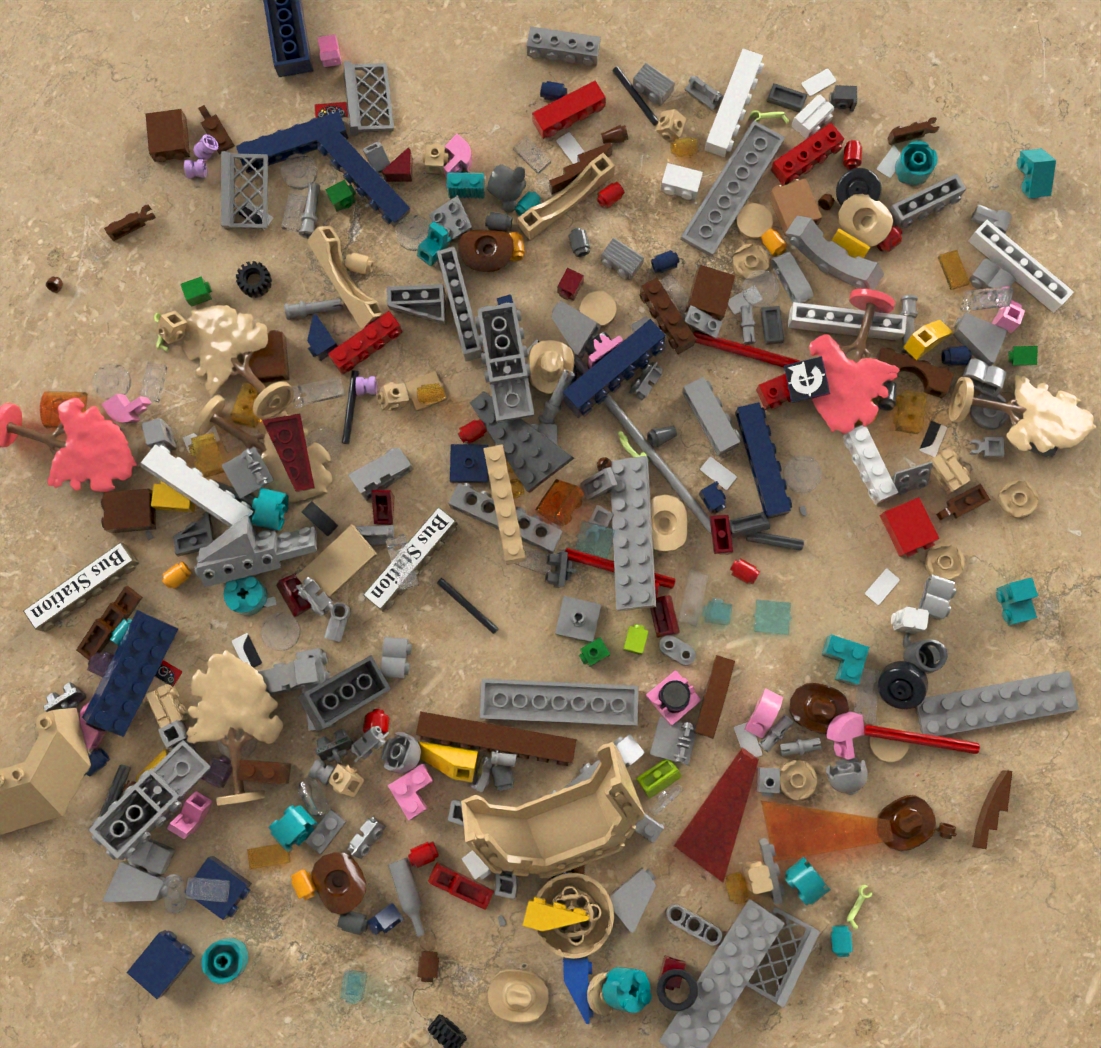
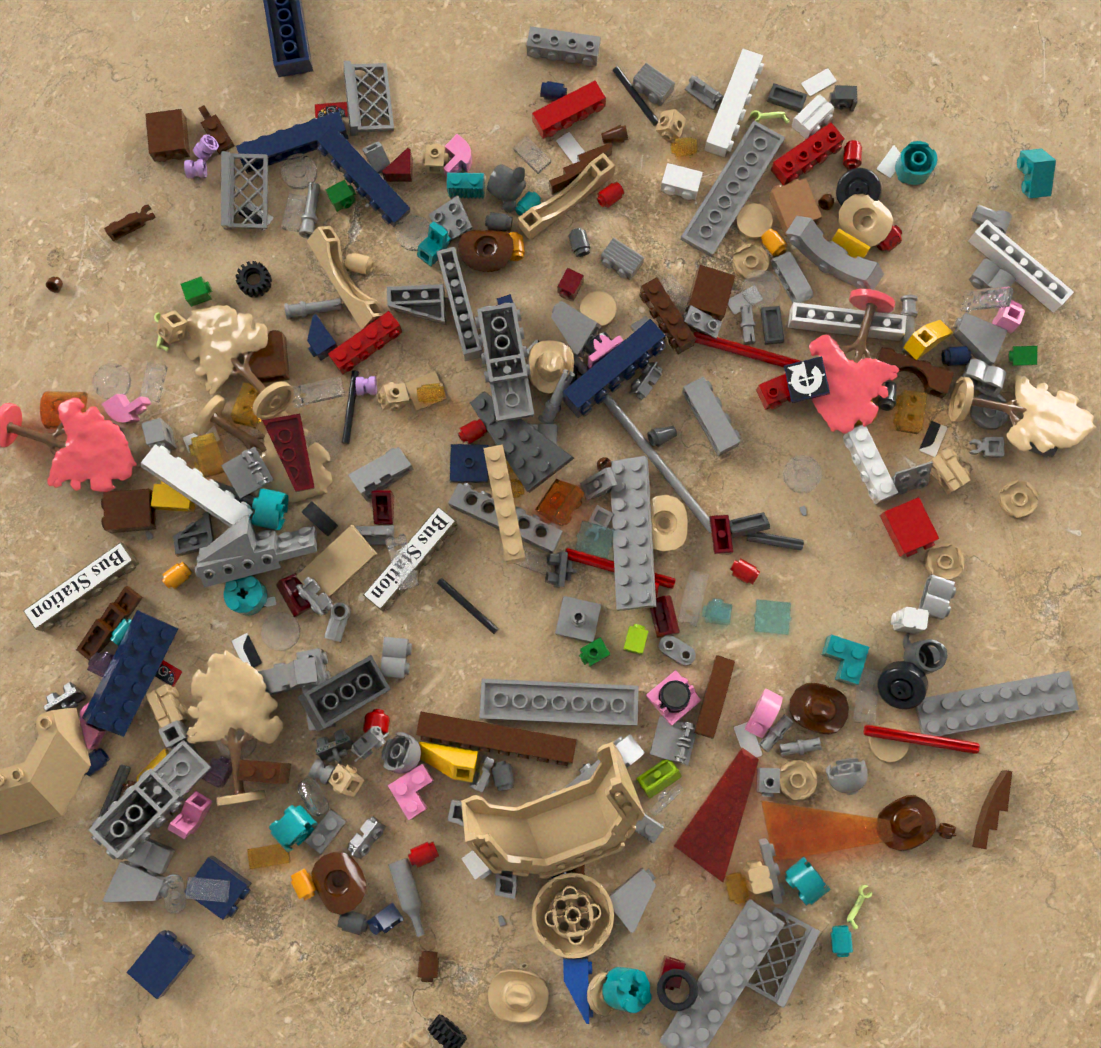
teal brick [201,937,249,984] -> none
bright pink brick [317,34,342,67] -> none
clear light blue brick [340,970,367,1004] -> none
red slope [428,862,494,910] -> none
light grey pin [491,750,516,767] -> none
yellow slope [522,896,589,931] -> none
yellowish green piece [618,431,650,462] -> none
dark blue brick [651,250,680,274] -> none
light grey beam [666,904,722,945] -> none
dark blue brick [699,481,727,514] -> none
white sticker [700,457,737,490] -> none
dark blue brick [735,402,792,519] -> none
bright pink brick [827,712,864,760] -> none
white sticker [865,569,900,605] -> none
reddish brown plate [887,117,940,145] -> none
light grey brick [889,174,966,228] -> none
reddish brown plate [936,484,990,520] -> none
clear yellow tile [938,250,970,290] -> none
teal brick [996,577,1038,626] -> none

